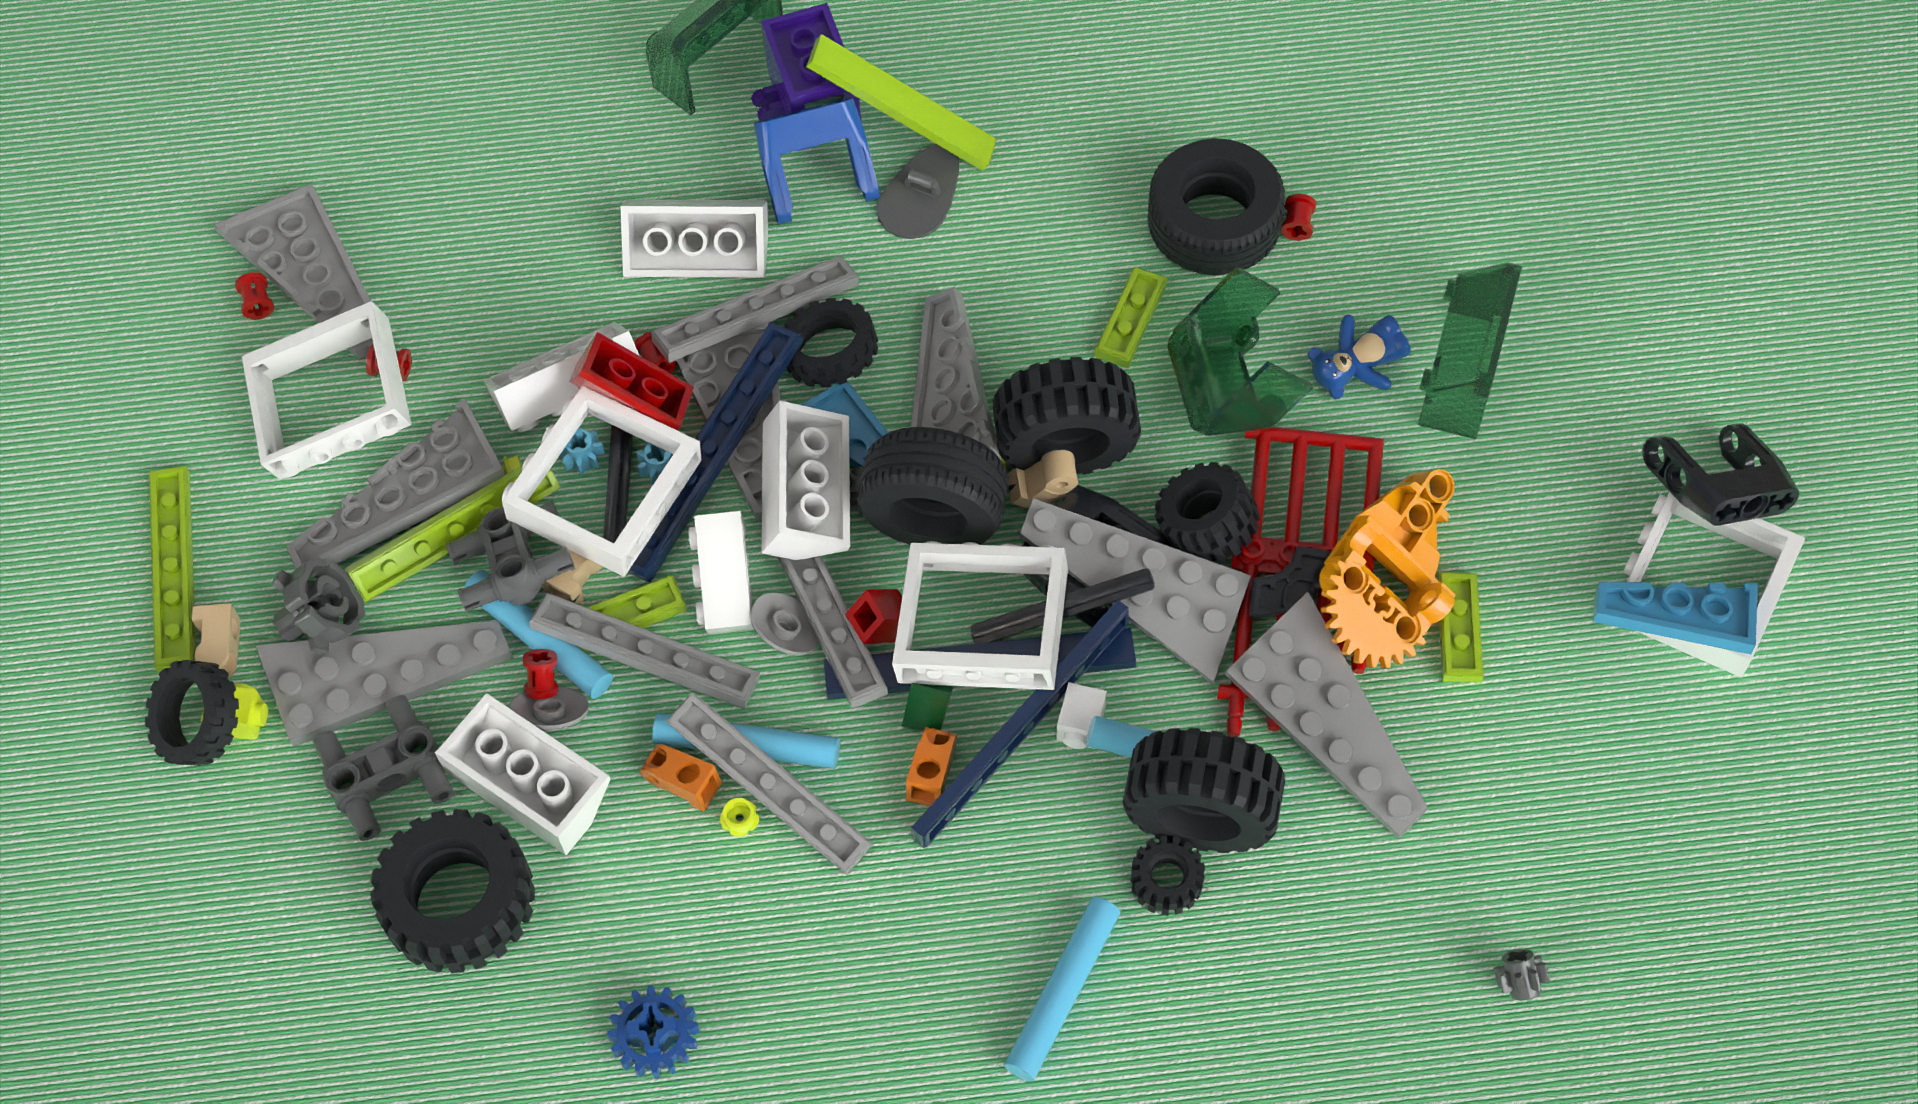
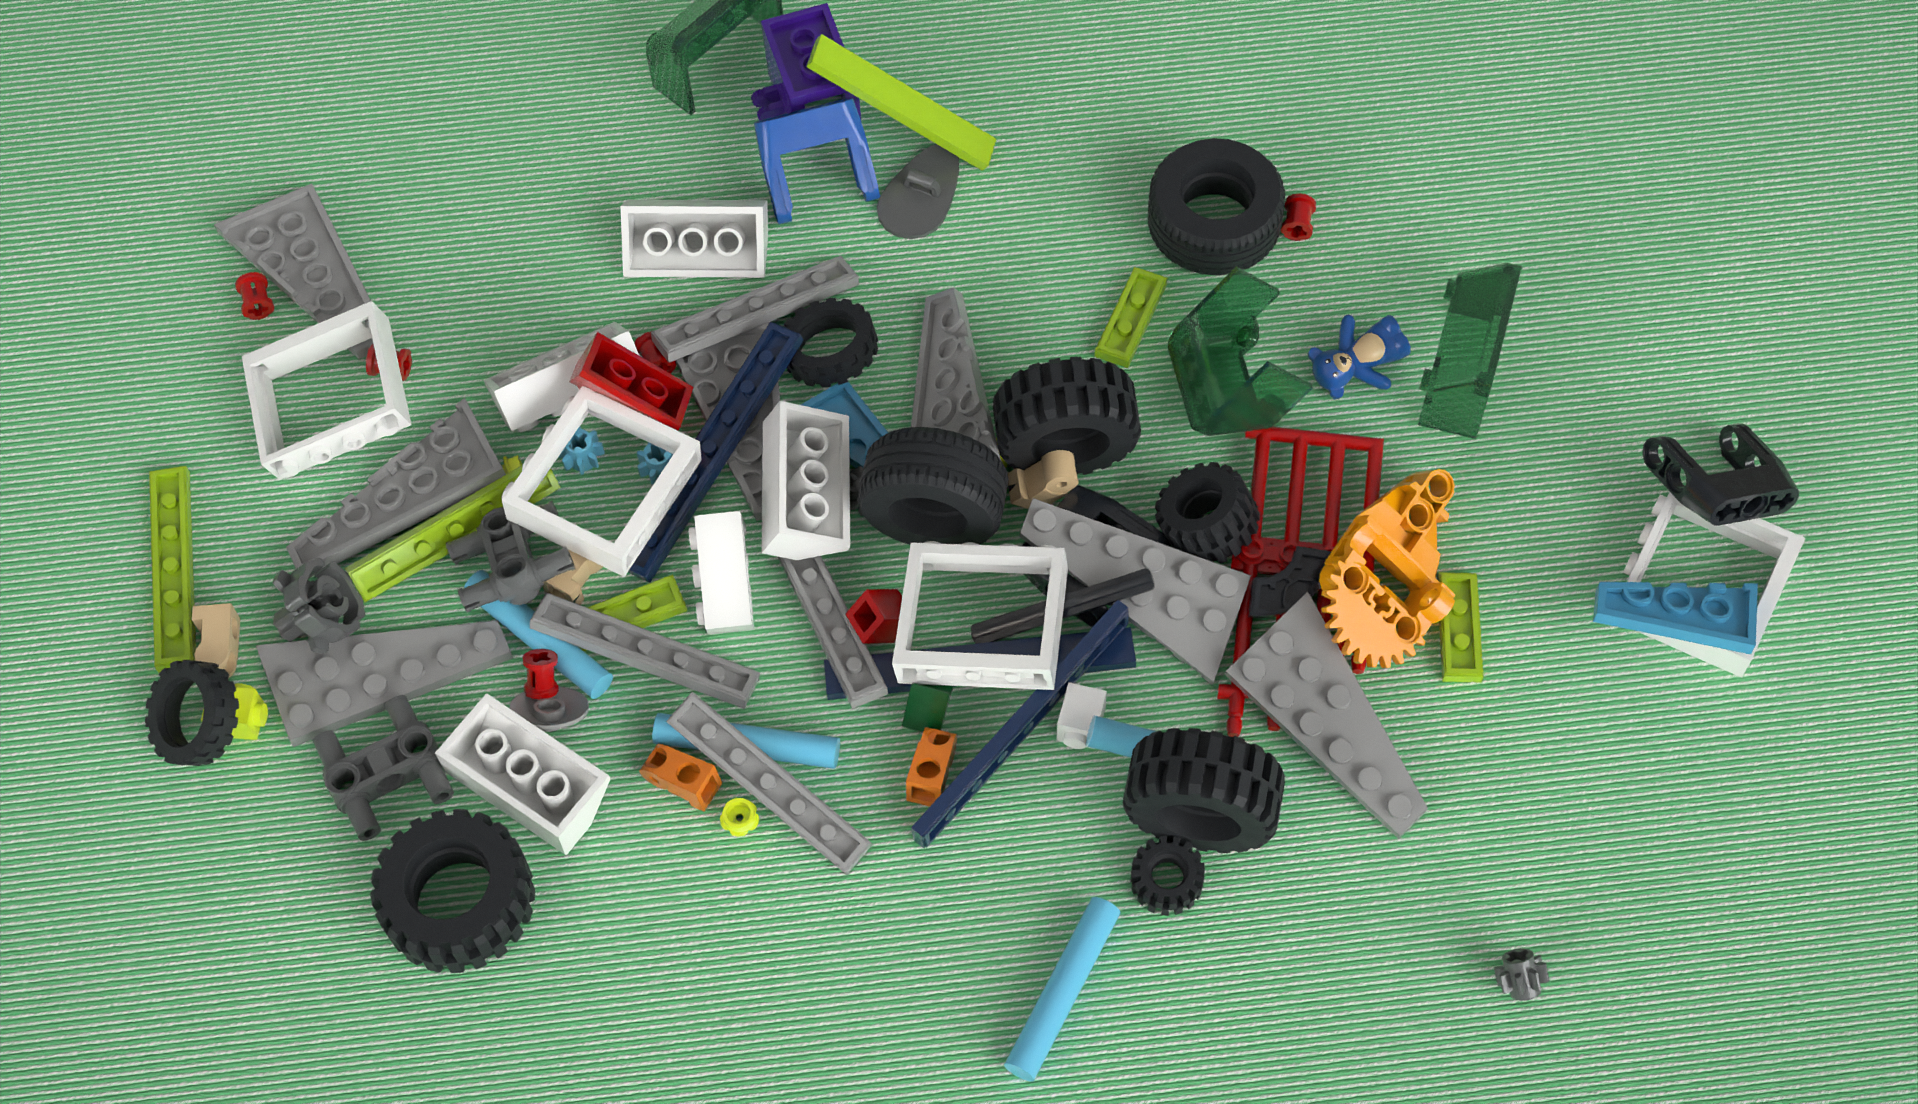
black axle [603,425,633,543] -> none
blue gear [607,985,700,1079] -> none
light grey dish [751,593,820,655] -> none

